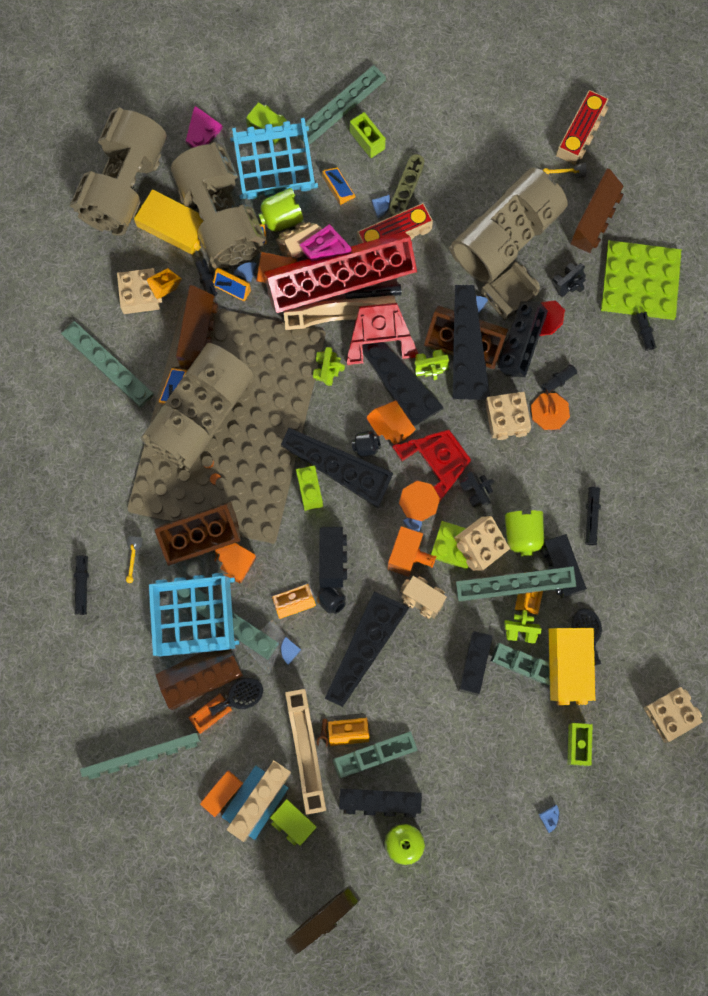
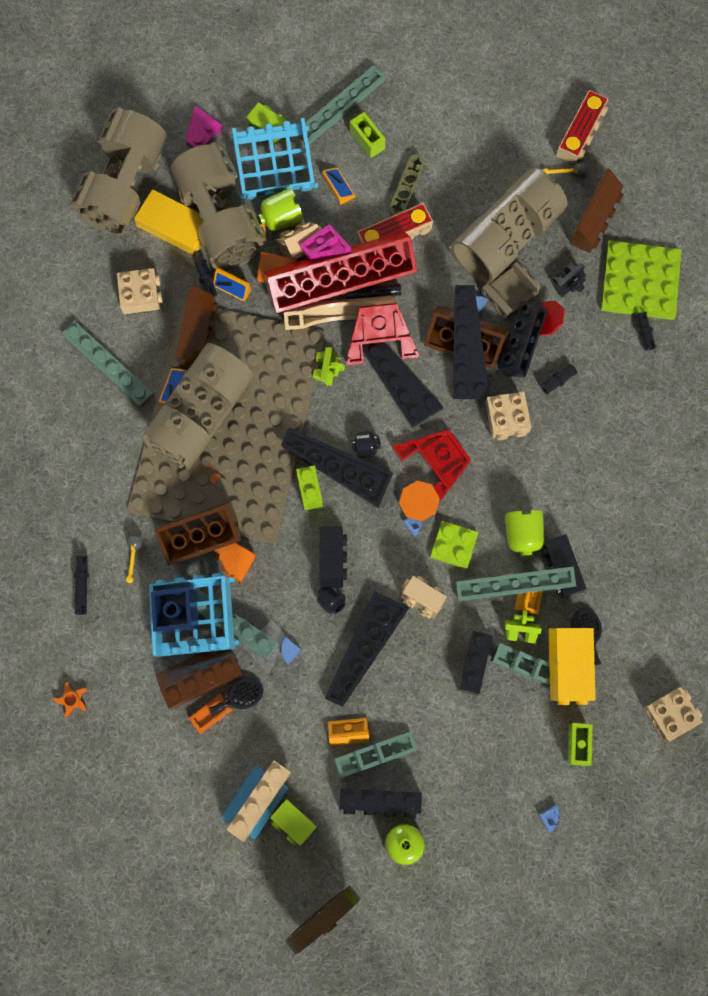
sand green plate [80,733,201,780] -> none
light orange slope [147,268,182,299] -> none
orange slope [200,770,243,817] -> none
medium blue tile [233,262,257,282] -> none
light orange slope [272,584,316,619] -> none
tan arch [285,689,327,815] -> none
reddish brown hand [317,719,329,747] -> none
orange piece [367,401,416,445] -> none
medium blue tile [372,195,390,218] -> none
orange brick [387,526,437,577] -> none
lime hips [415,350,449,381] -> none
tan brick [454,516,510,571] -> none
black hips [460,471,495,507] -> none
orange piece [531,393,570,430] -> none
black pin [585,487,601,546] -> none
none -> orange animal [53,682,87,717]
none -> dark blue brick [151,587,199,634]

